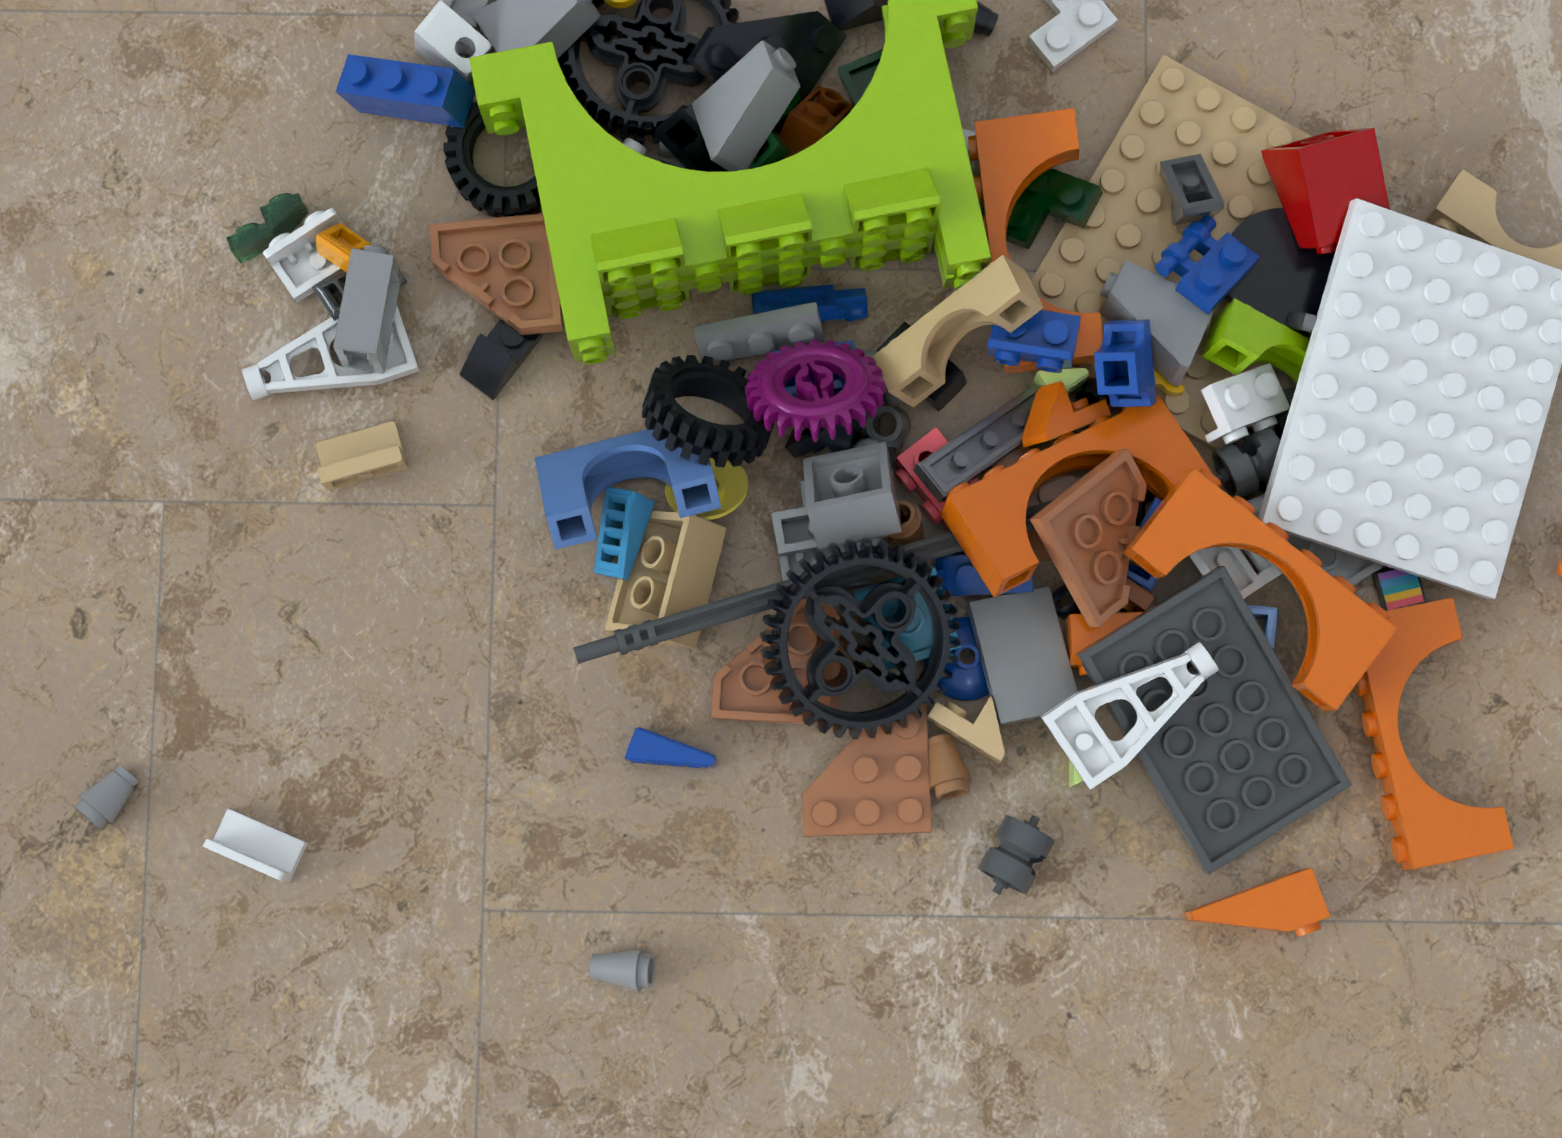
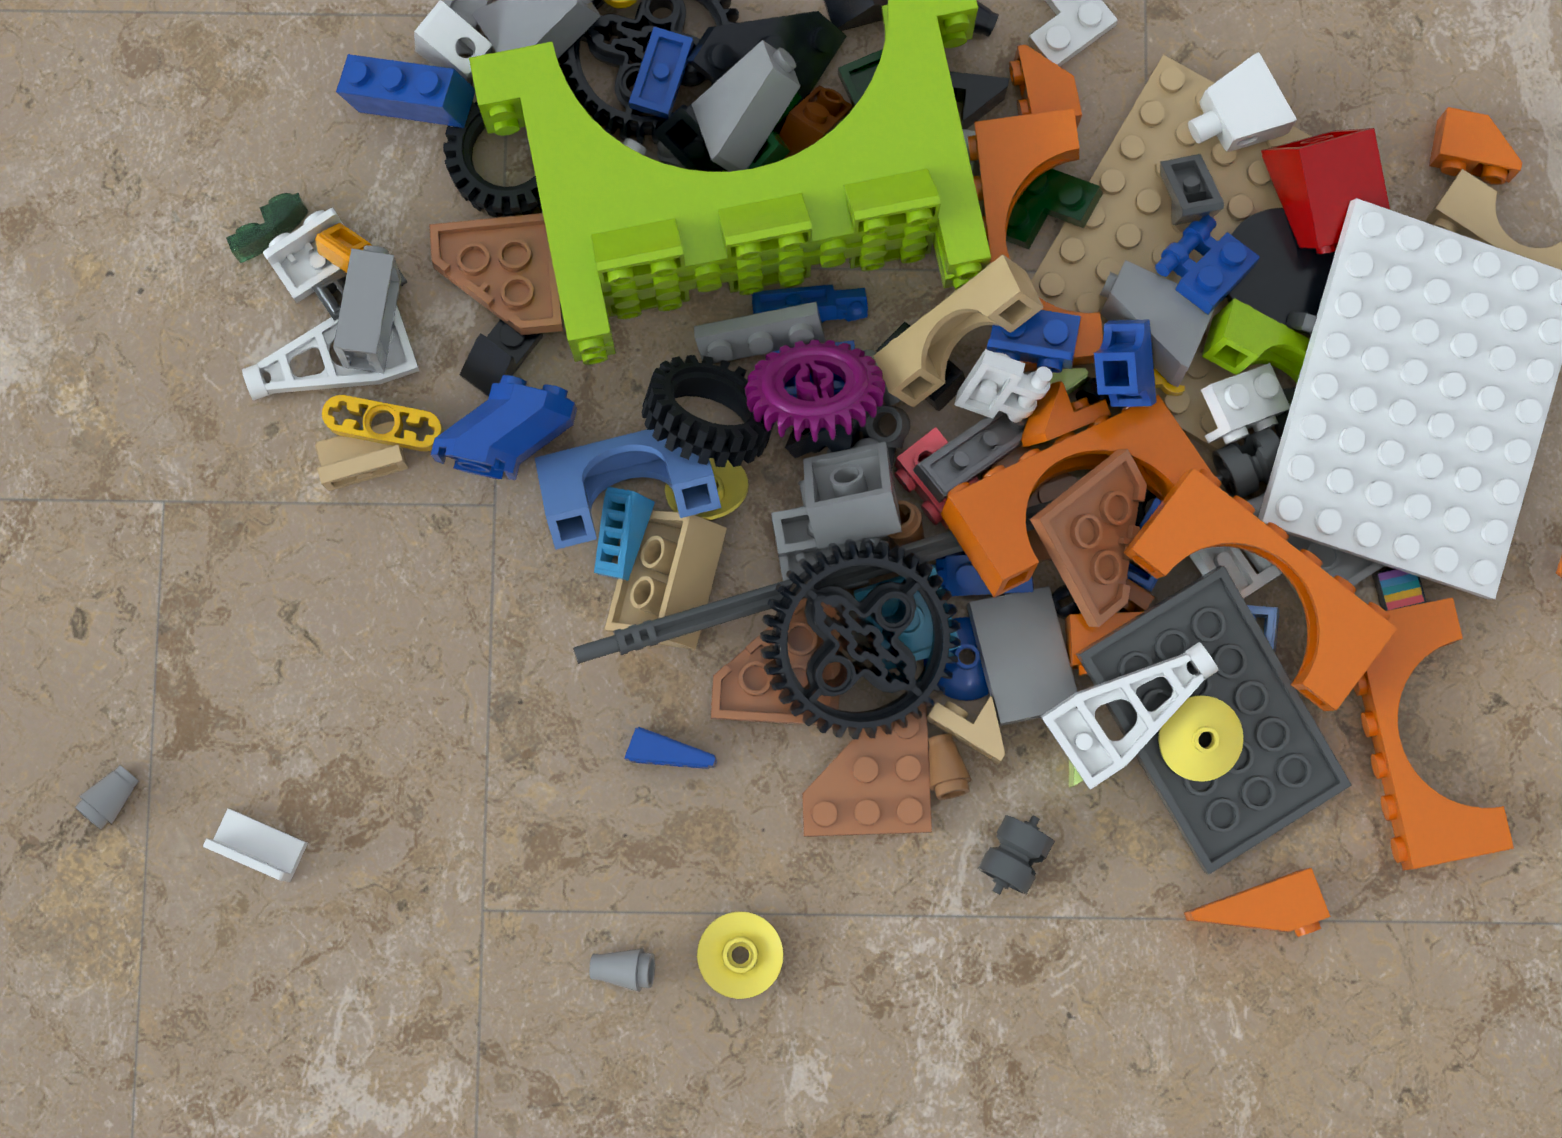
none -> yellow beam [322,395,444,452]
none -> blue brick [430,375,577,480]
none -> blue plate [629,27,694,119]
none -> light yellow dish [697,912,783,999]
none -> black slope [949,71,1009,129]
none -> white plate [954,349,1053,423]
none -> orange slope [1009,44,1082,128]
none -> light yellow dish [1158,695,1243,782]
none -> white torso [1188,52,1297,152]
none -> orange slope [1429,107,1522,185]

